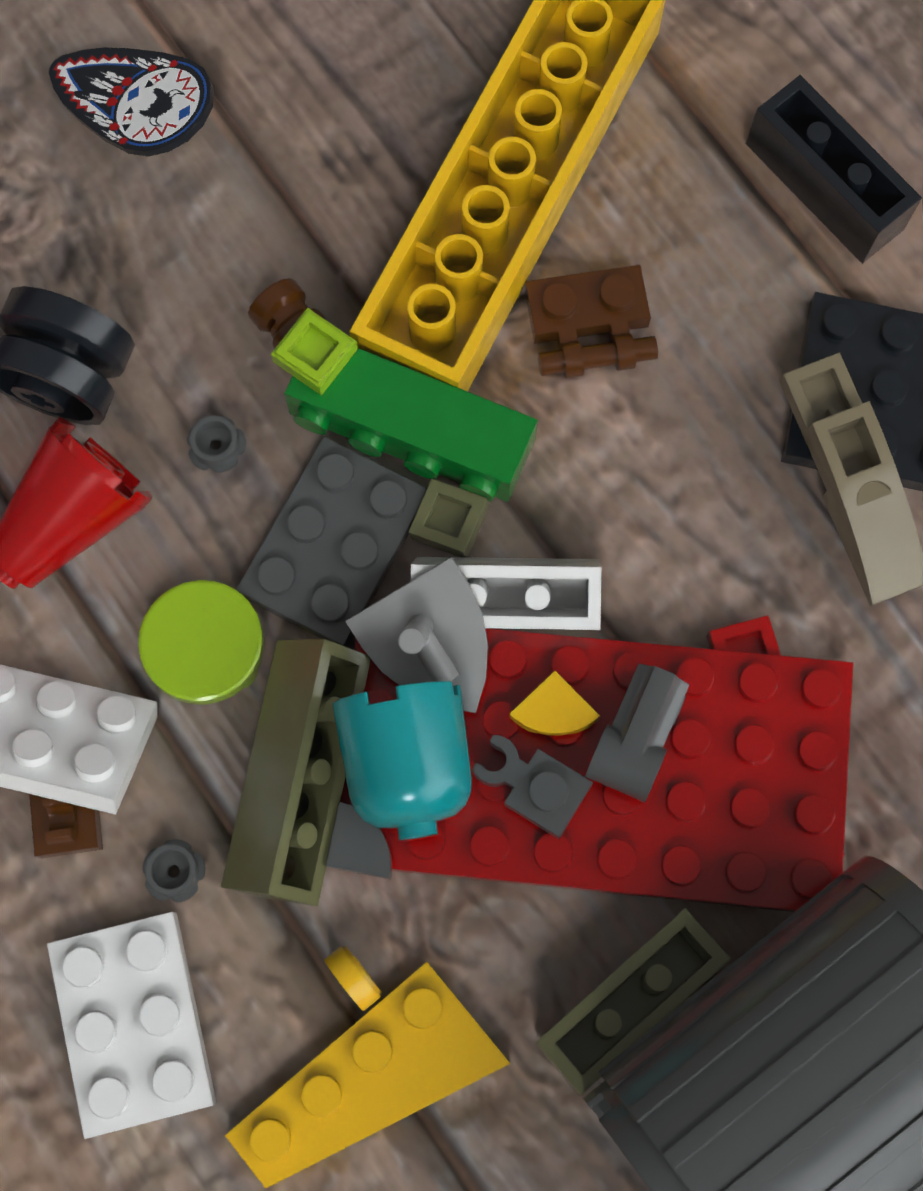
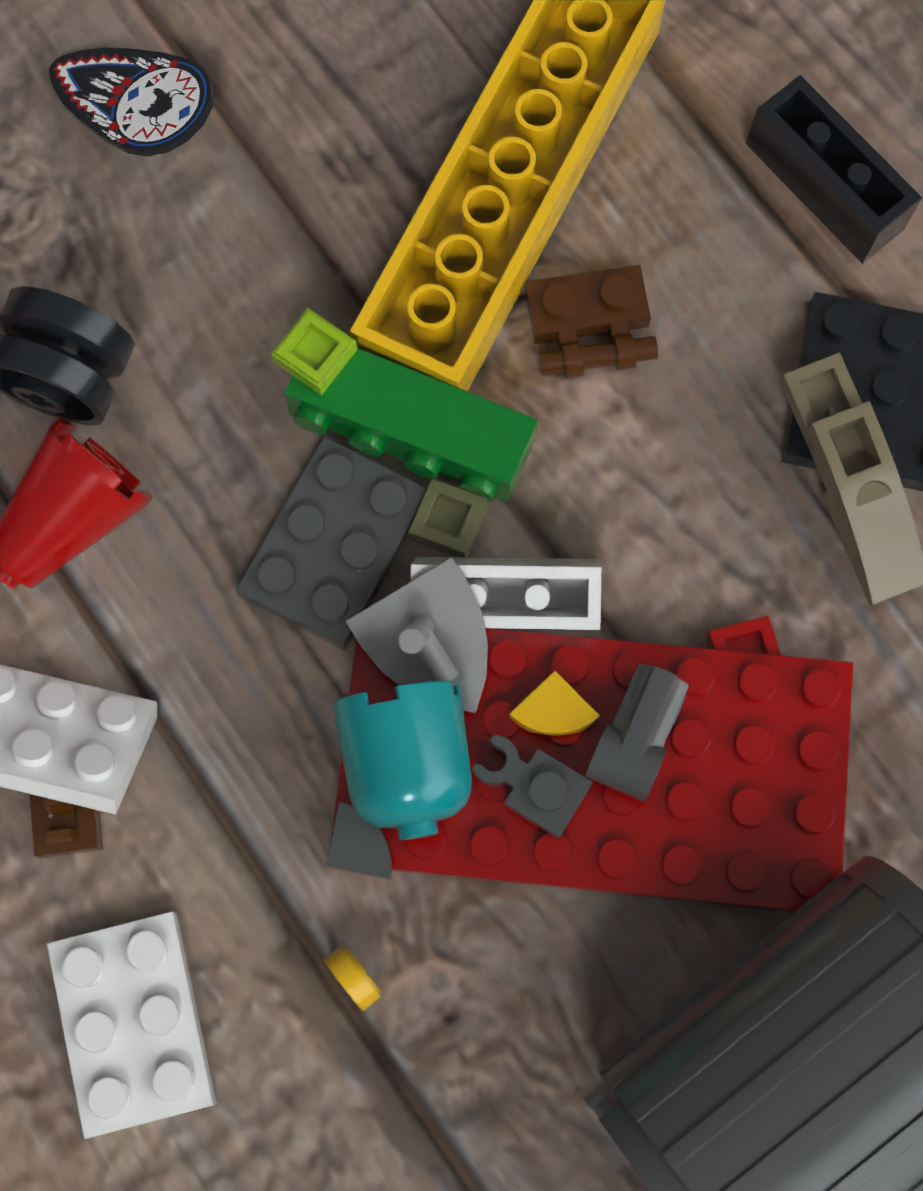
lime tile [138,580,264,705] -> none
dark grey plate [142,839,206,902] -> none
dark grey plate [187,415,246,473] -> none
olive brick [221,639,371,906] -> none
yellow wing [225,962,510,1189] -> none
reddish brown wheel [248,278,327,349] -> none
olive brick [535,908,731,1096] -> none

